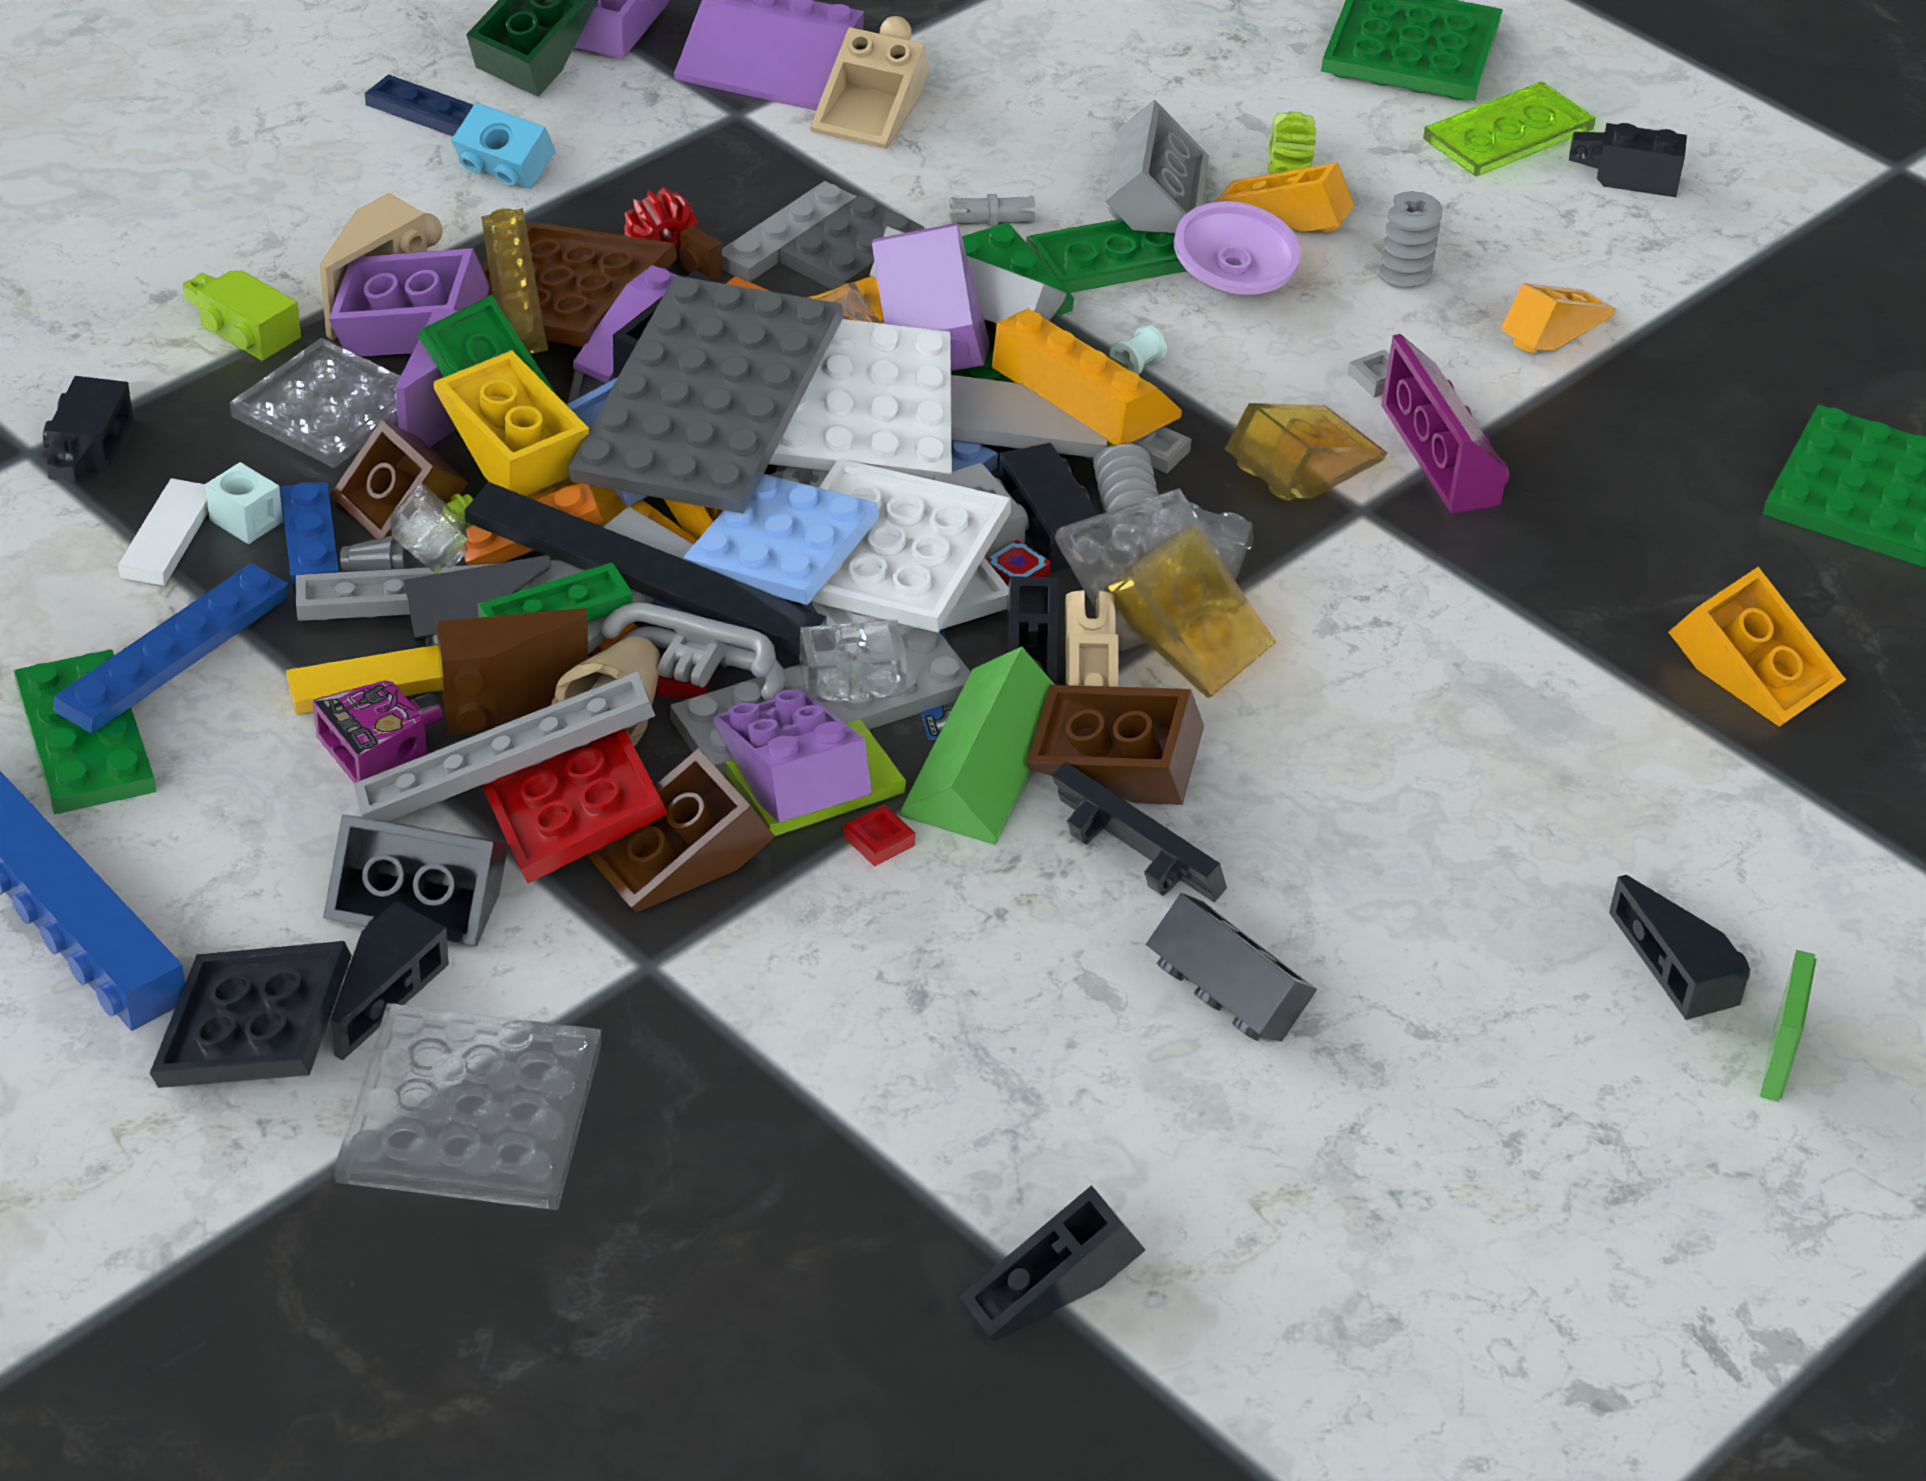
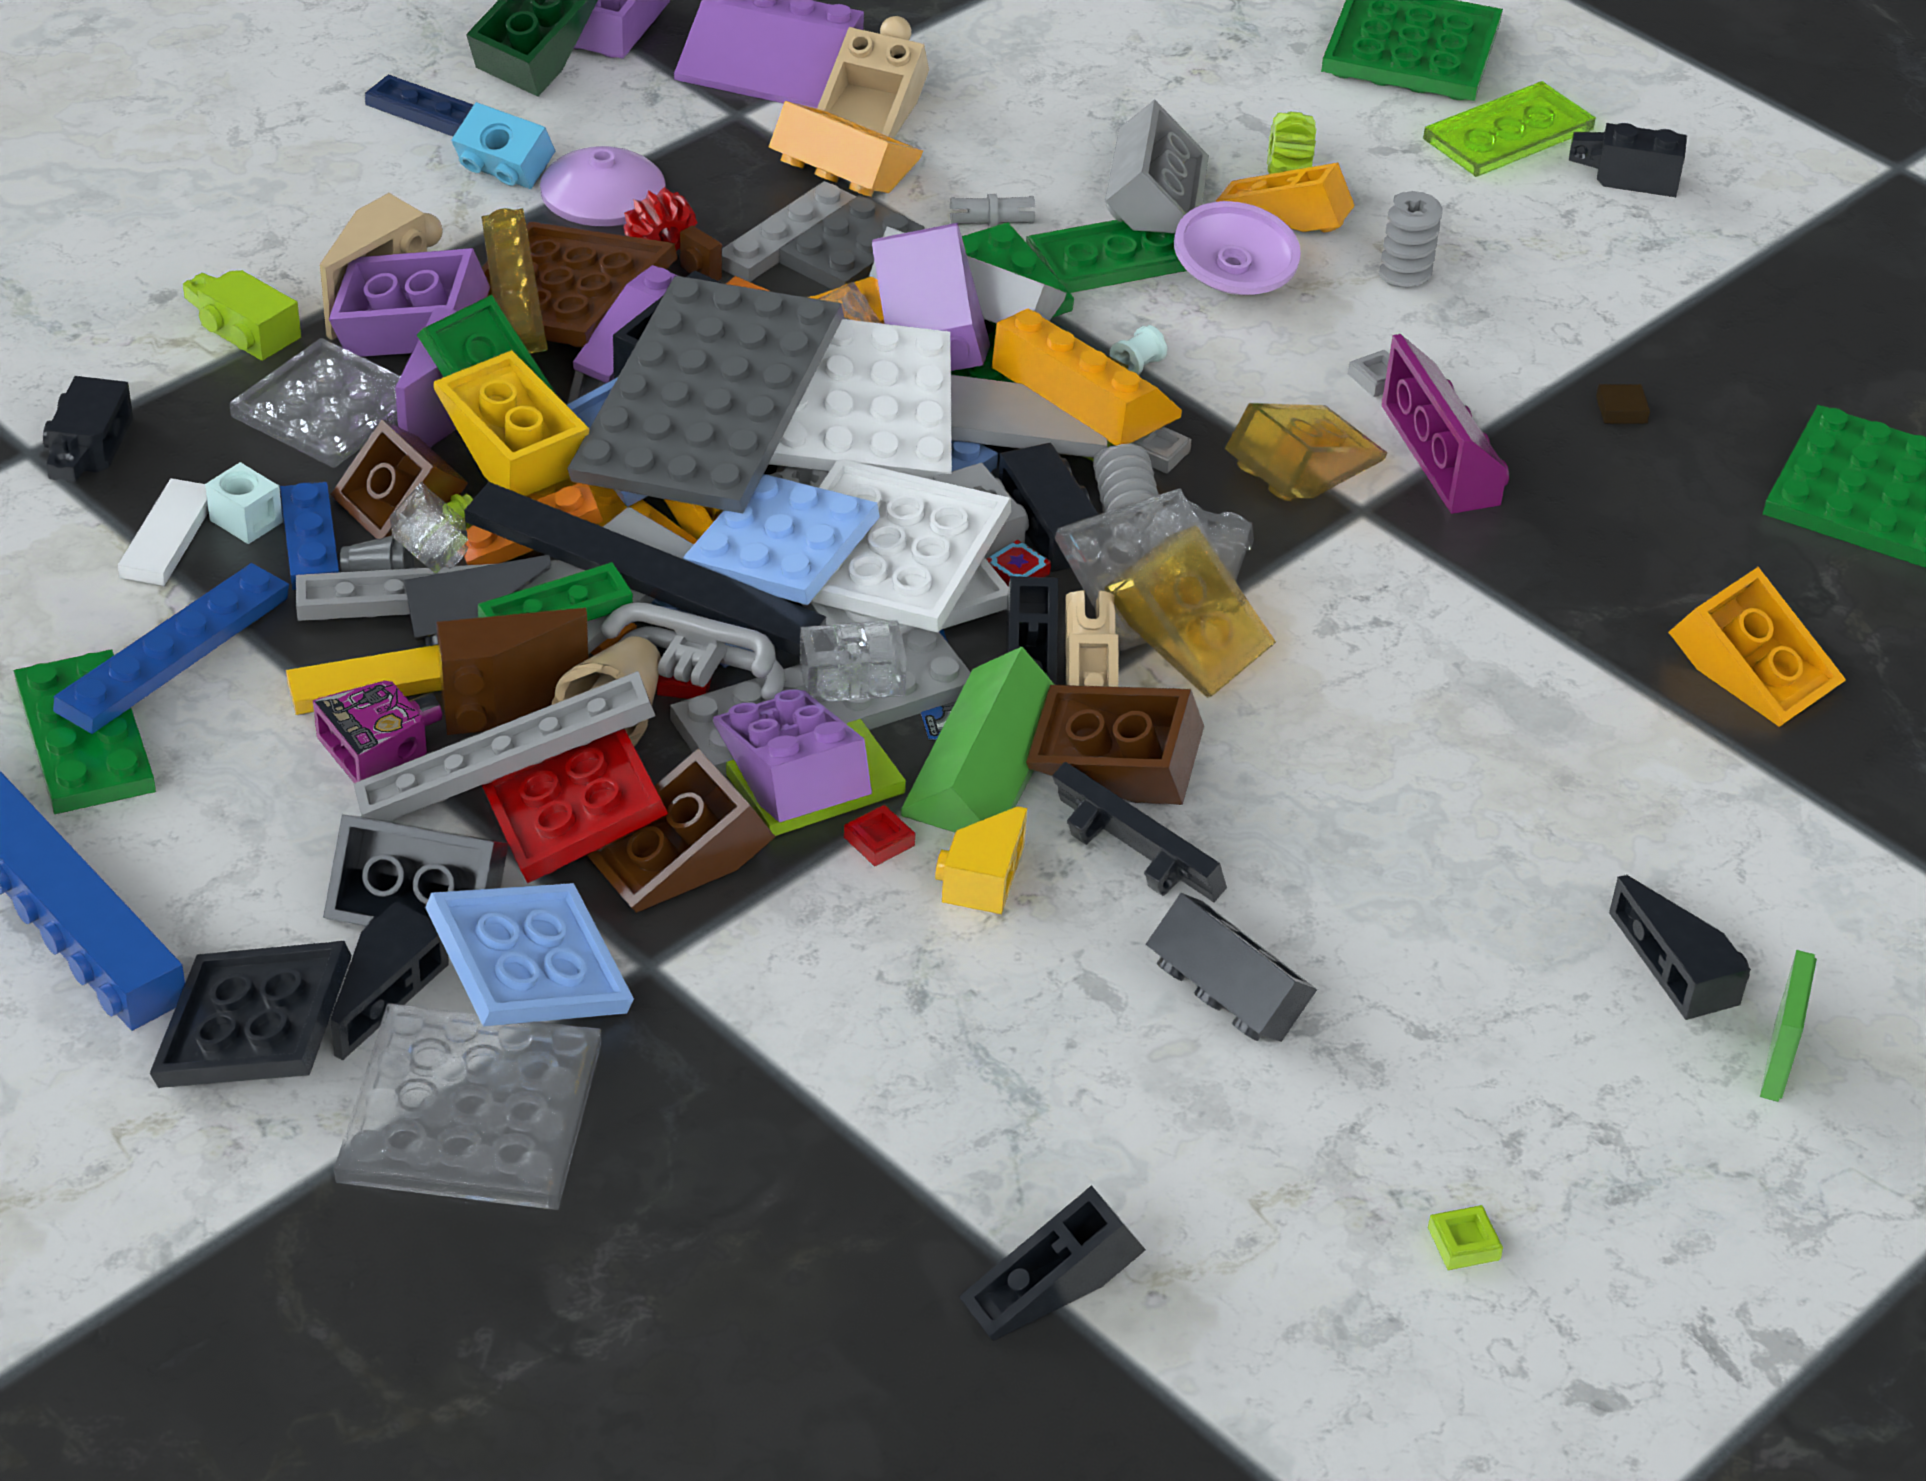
light orange slope [1500,283,1616,354] -> none
none -> light blue plate [425,883,634,1027]
none -> lavender dish [540,146,665,226]
none -> light orange slope [769,101,923,197]
none -> yellow slope [935,806,1028,915]
none -> lime tile [1427,1205,1503,1270]
none -> dark brown tile [1596,384,1650,424]

